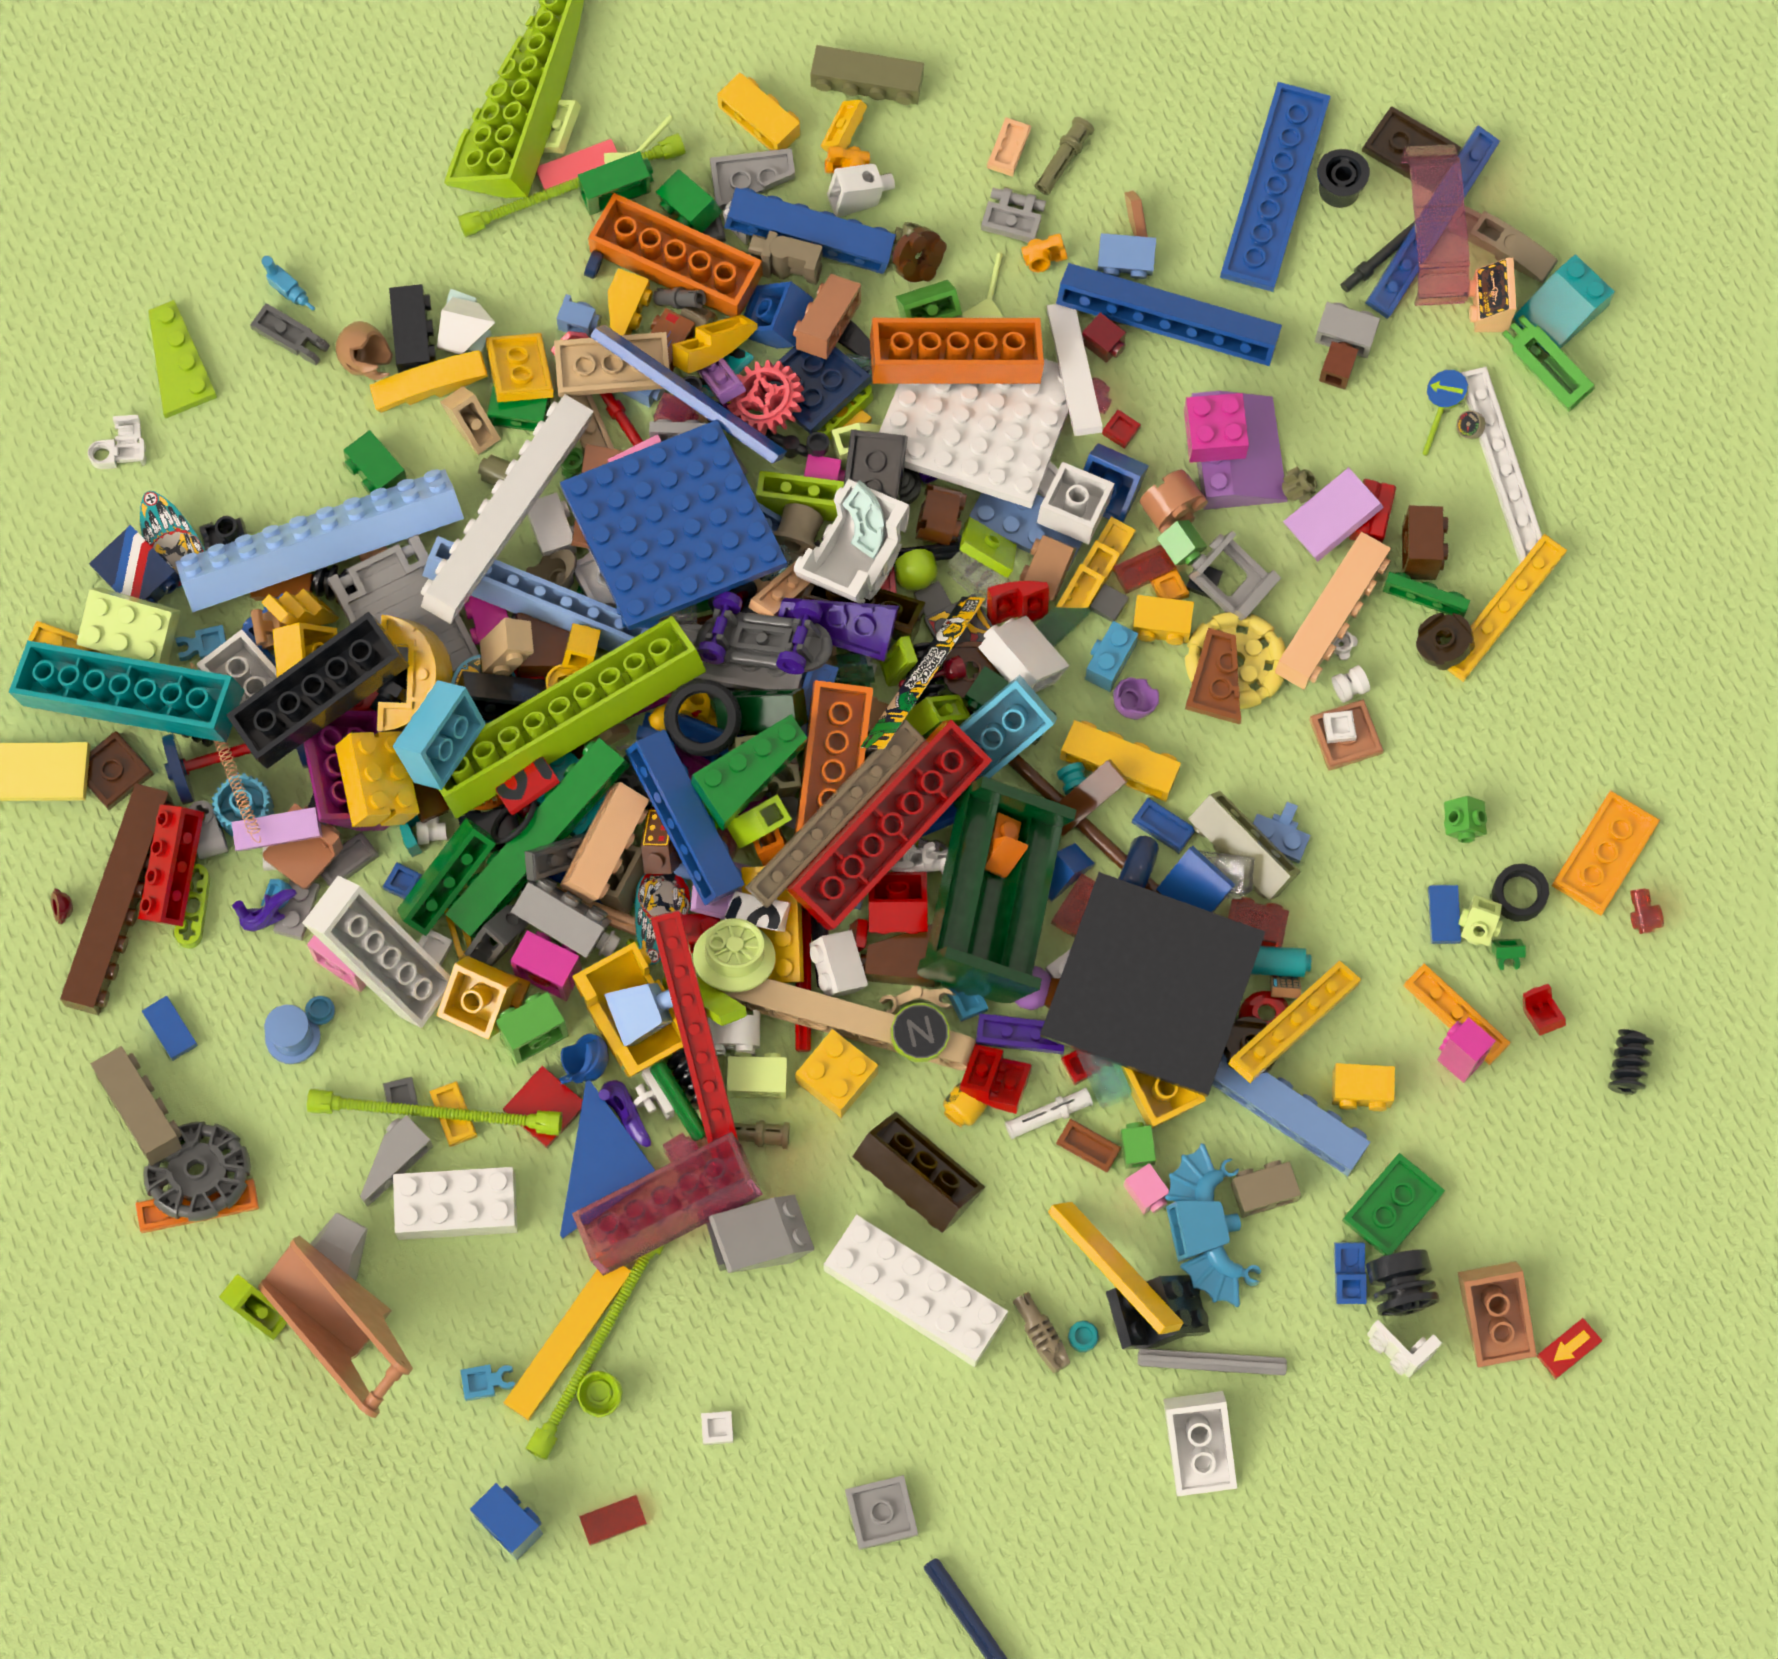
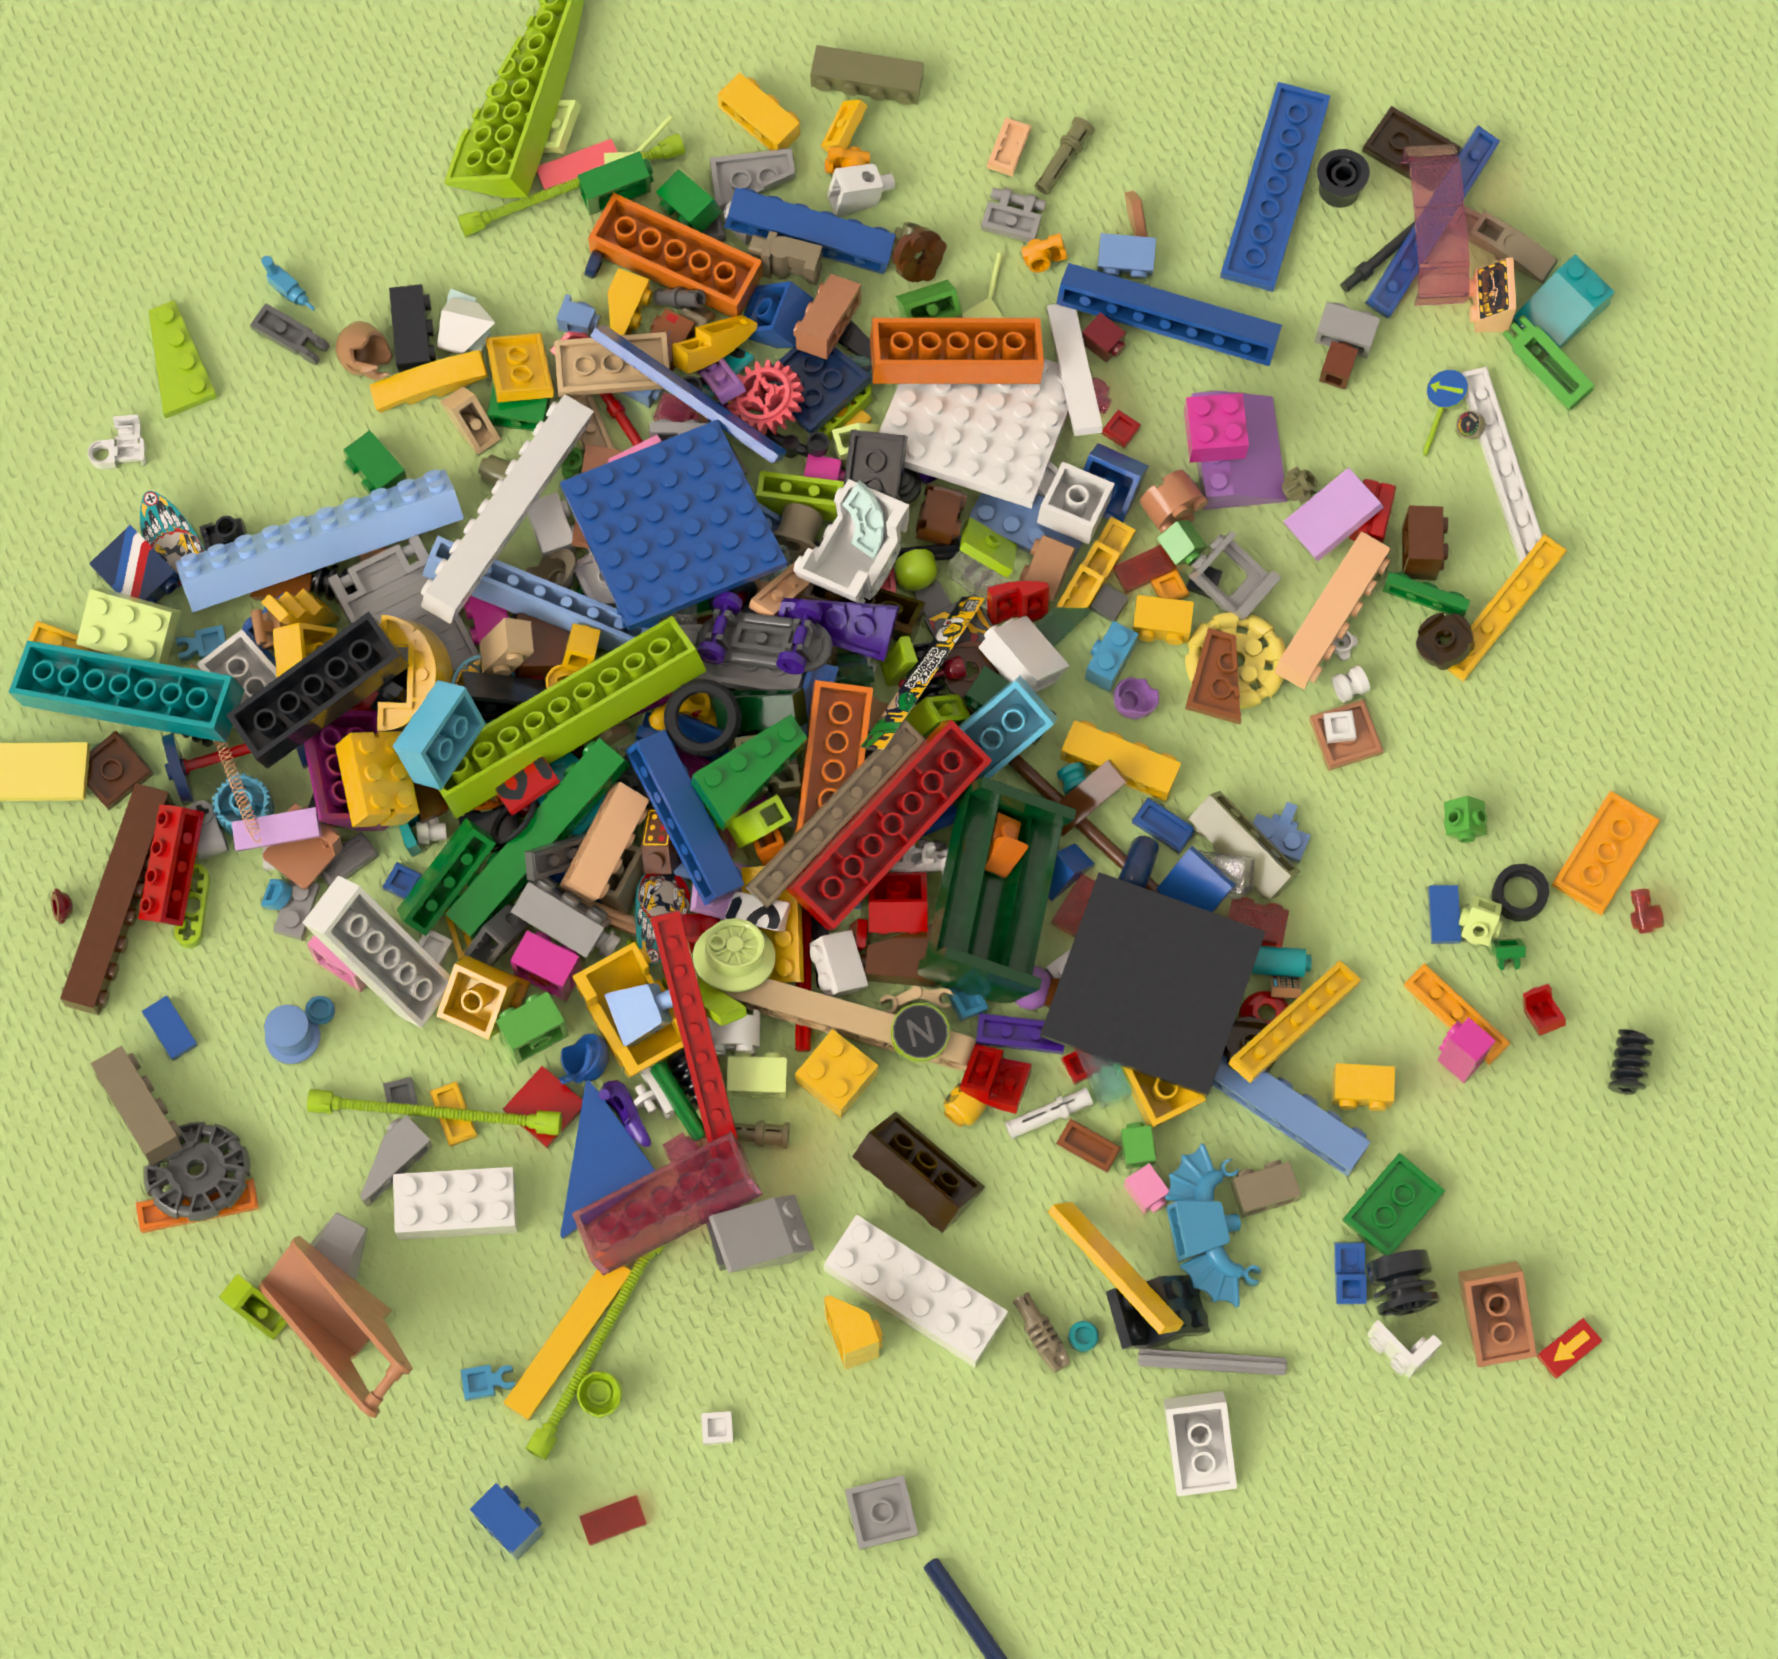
dark purple piece [232,889,297,932] -> none
none -> yellow slope [824,1295,883,1370]

